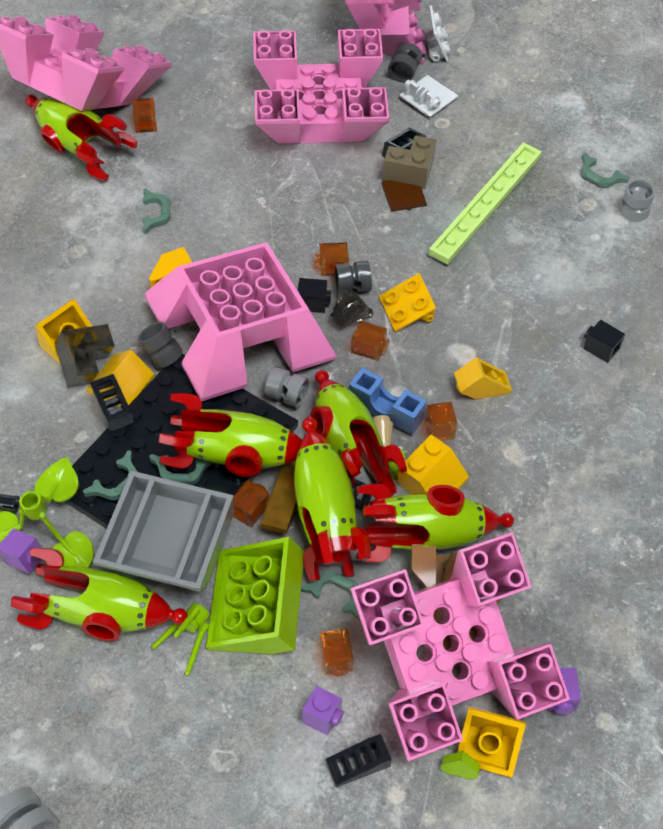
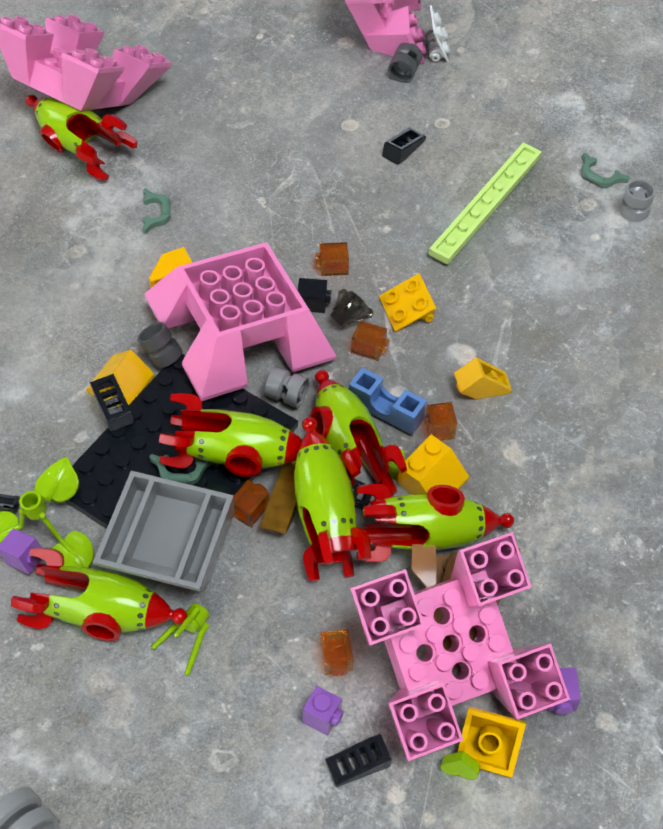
yellow slope [34,298,101,366] -> none
clear smoke brick [54,324,115,388] -> none
sand green helmet [83,450,137,500] -> none
clear orange brick [132,98,157,133] -> none
lime slope [206,537,304,654] -> none
bright pink slope [253,29,389,144] -> none
sand green helmet [301,571,360,620] -> none
dark grey wheel [334,261,372,294] -> none
tan cone [373,415,393,447] -> none
dark tan brick [382,136,436,188] -> none
reddish brown piece [382,180,427,212] -> none
white hinge [399,75,458,117] -> none
black brick [584,319,625,363] -> none

